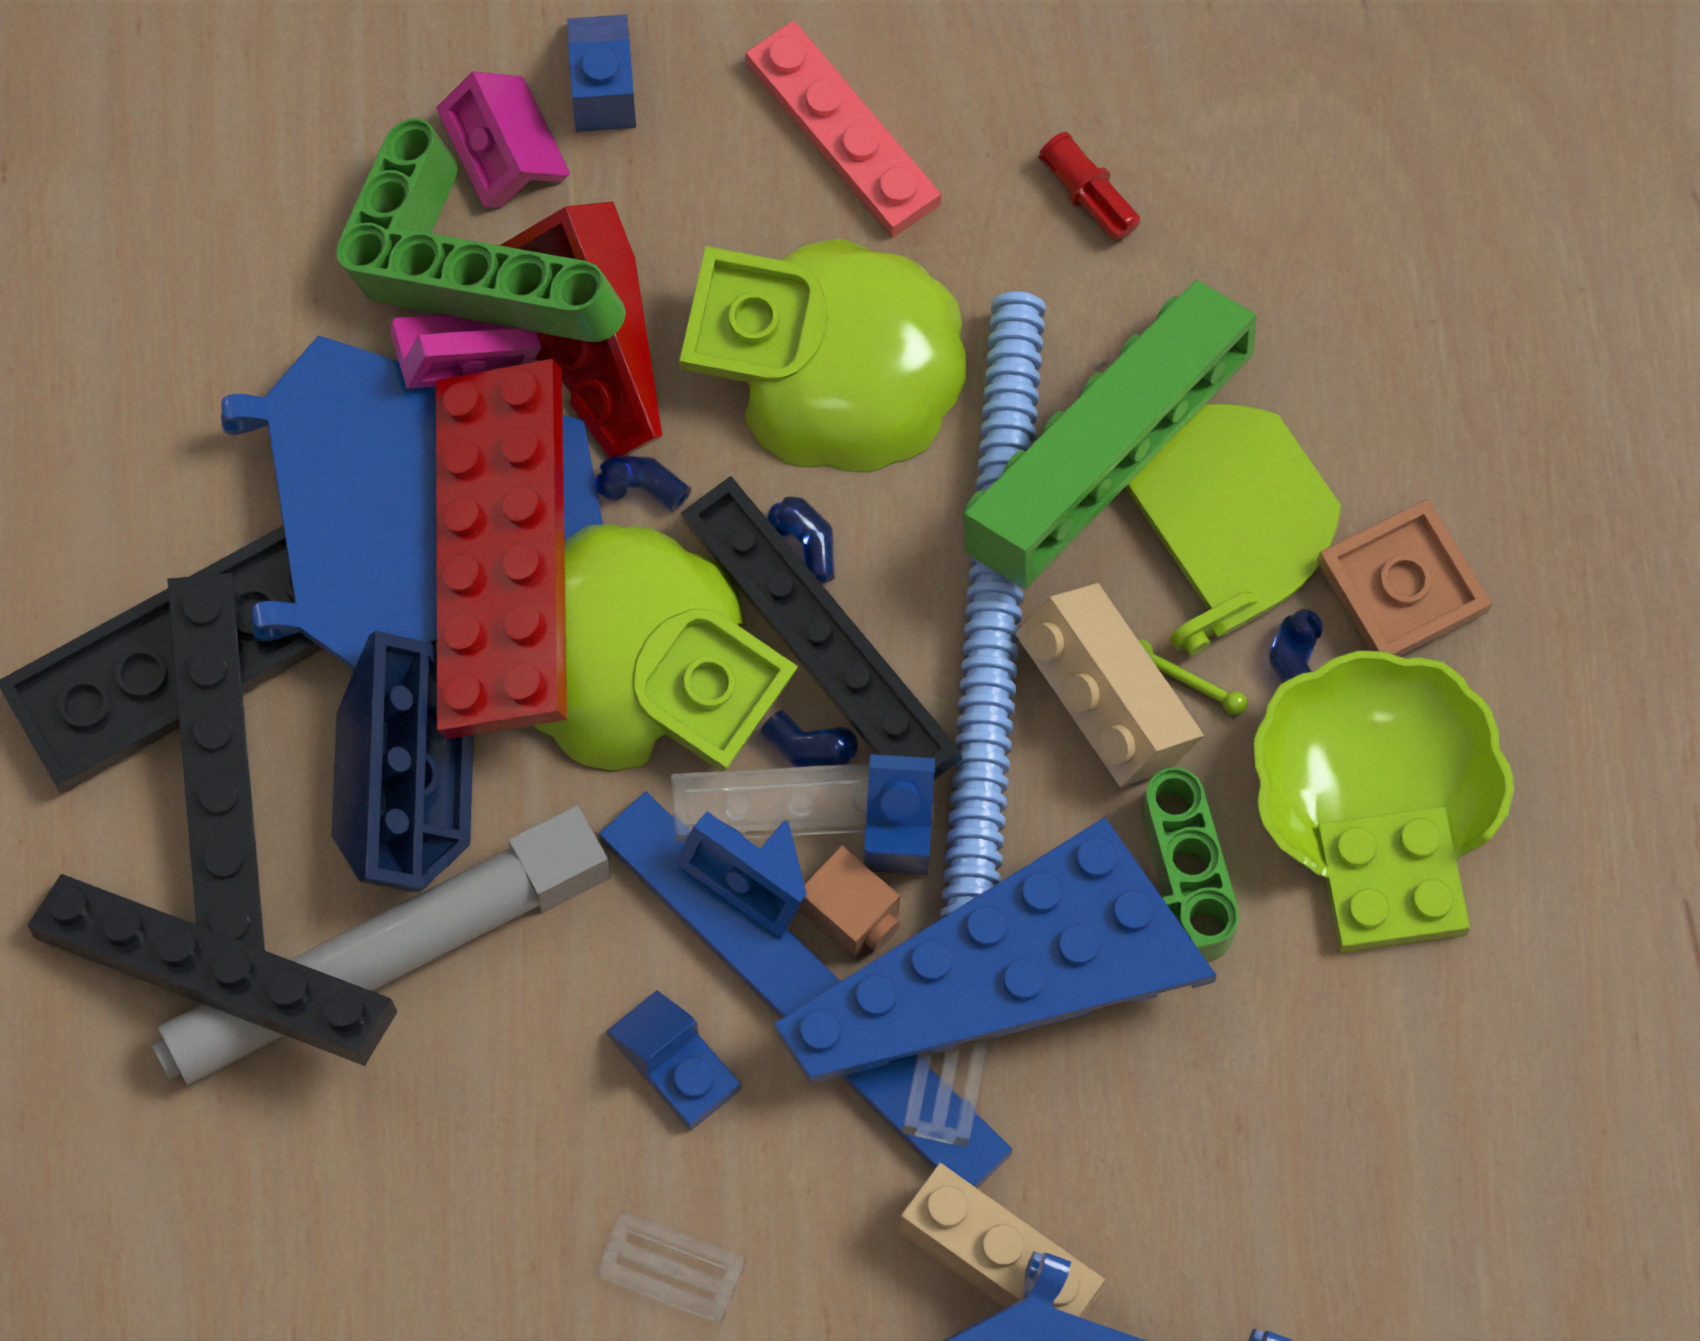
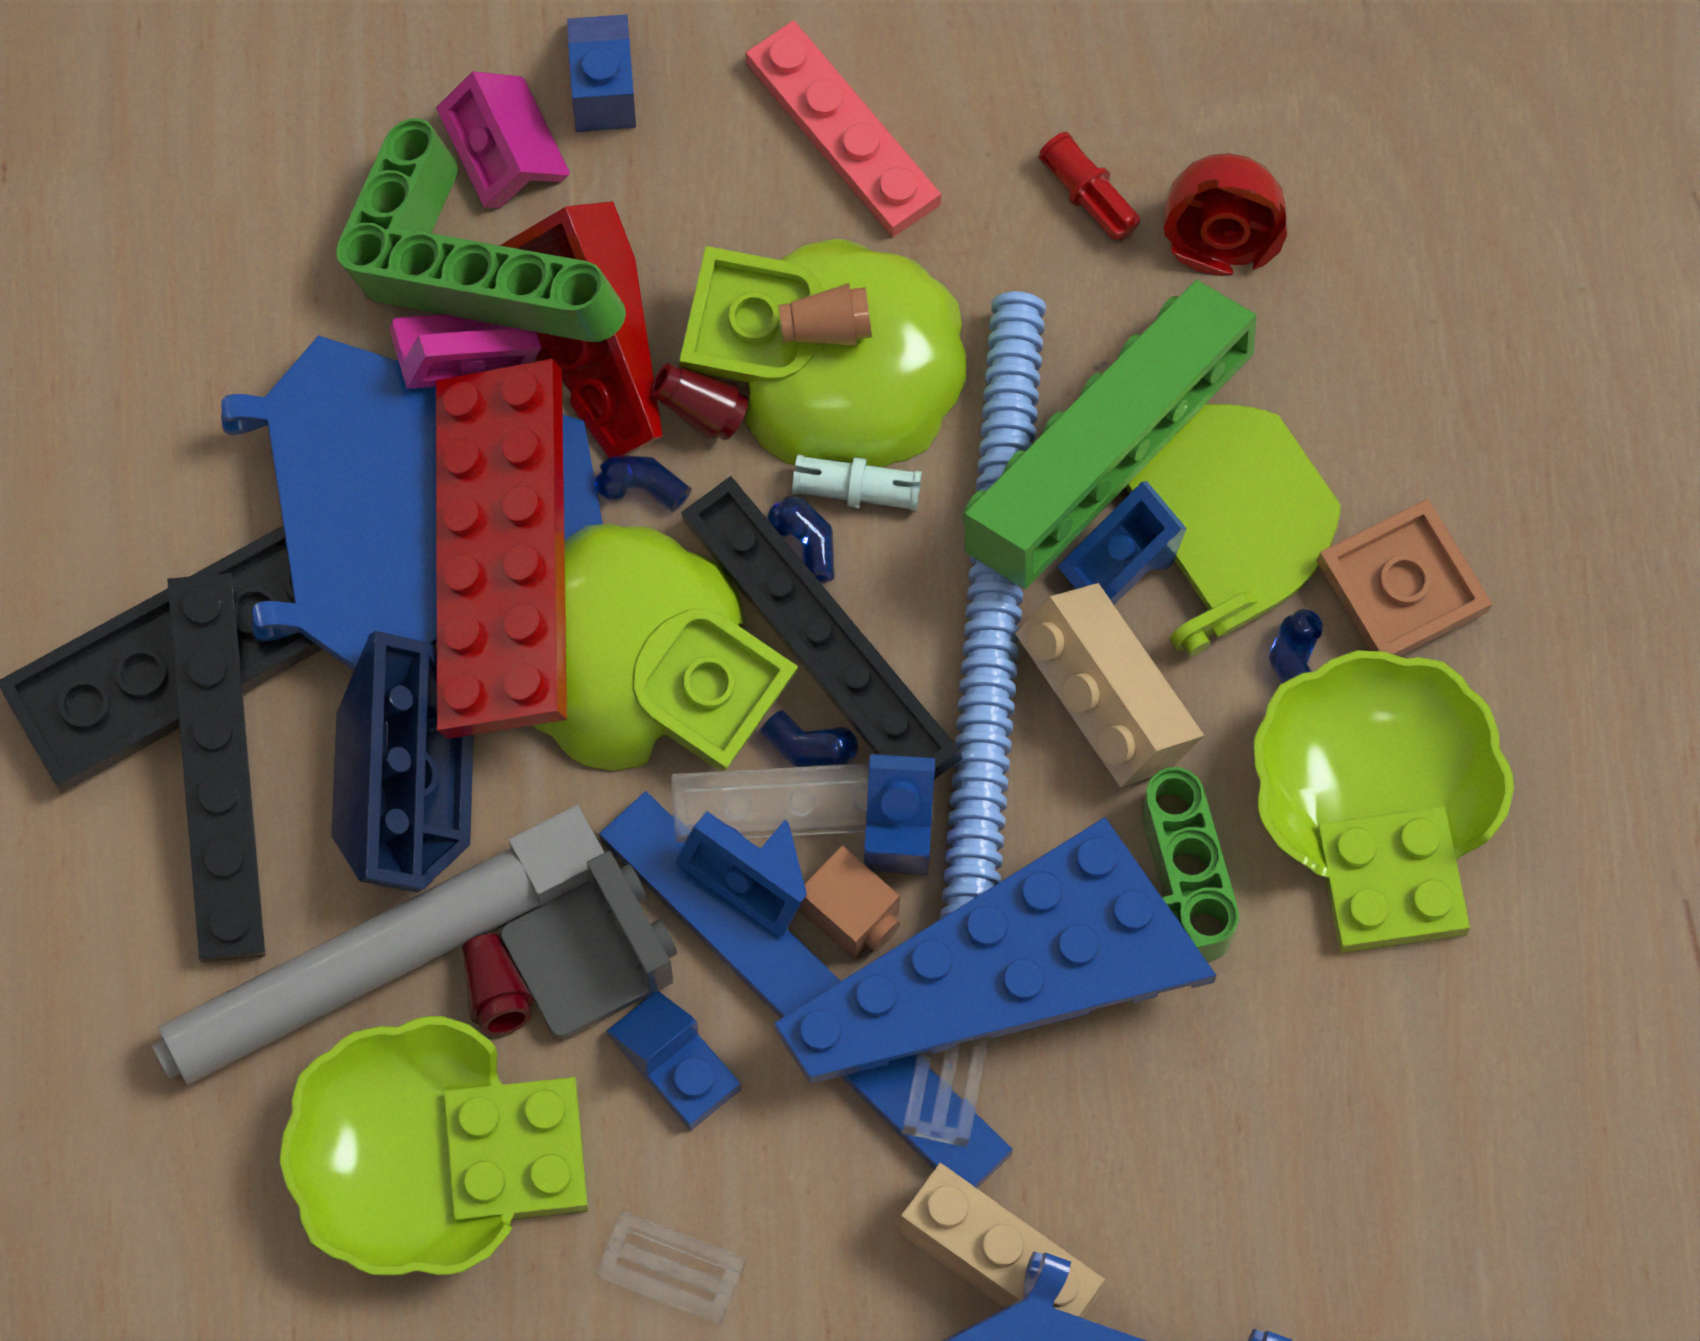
black plate [27,874,397,1066] -> none
lime hinge [1139,640,1248,716] -> none
none -> lime animal [280,1016,589,1275]
none -> dark red cone [462,934,533,1036]
none -> dark grey bracket [501,850,677,1039]
none -> dark red cone [650,363,748,440]
none -> nougat cone [779,283,872,346]
none -> light aqua pin [792,454,922,512]
none -> blue slope [1057,481,1187,605]
none -> red cylinder [1164,153,1287,276]

